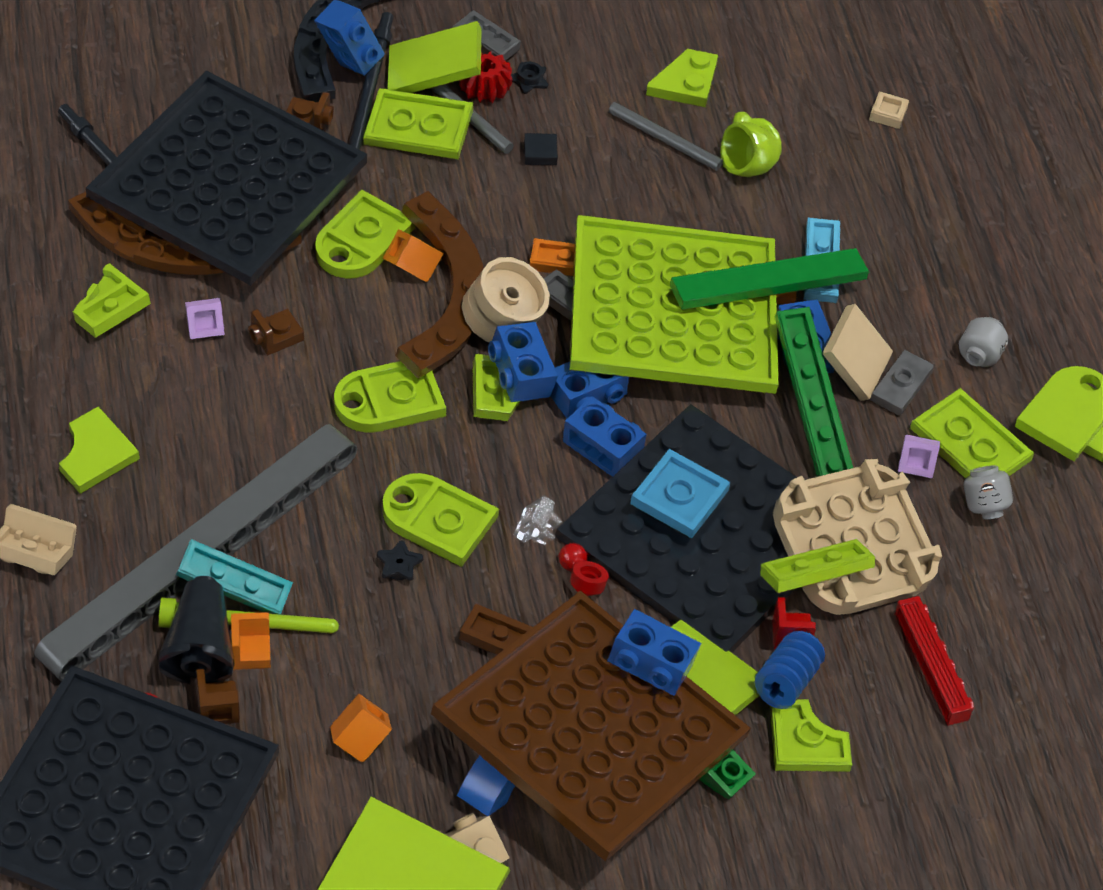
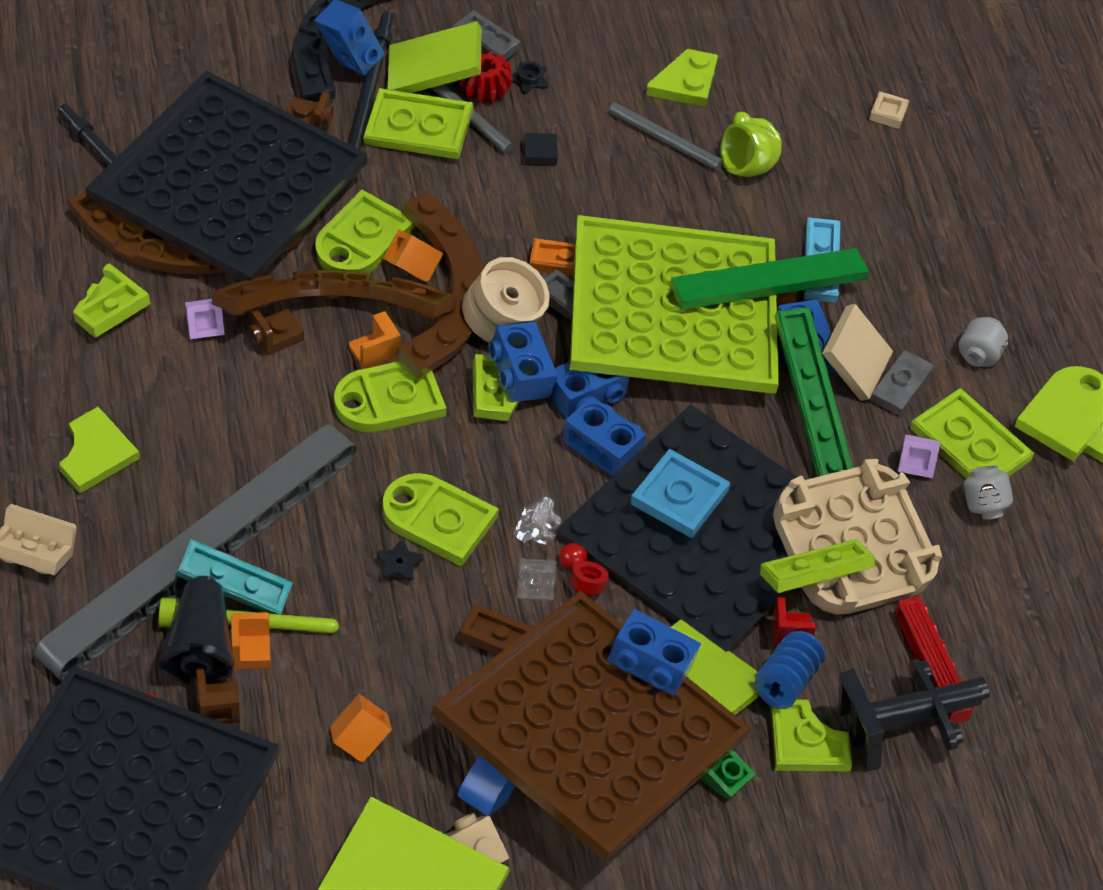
none -> reddish brown plate [212,270,457,319]
none -> orange panel [349,311,401,369]
none -> clear tile [517,558,556,600]
none -> black piece [838,659,990,772]

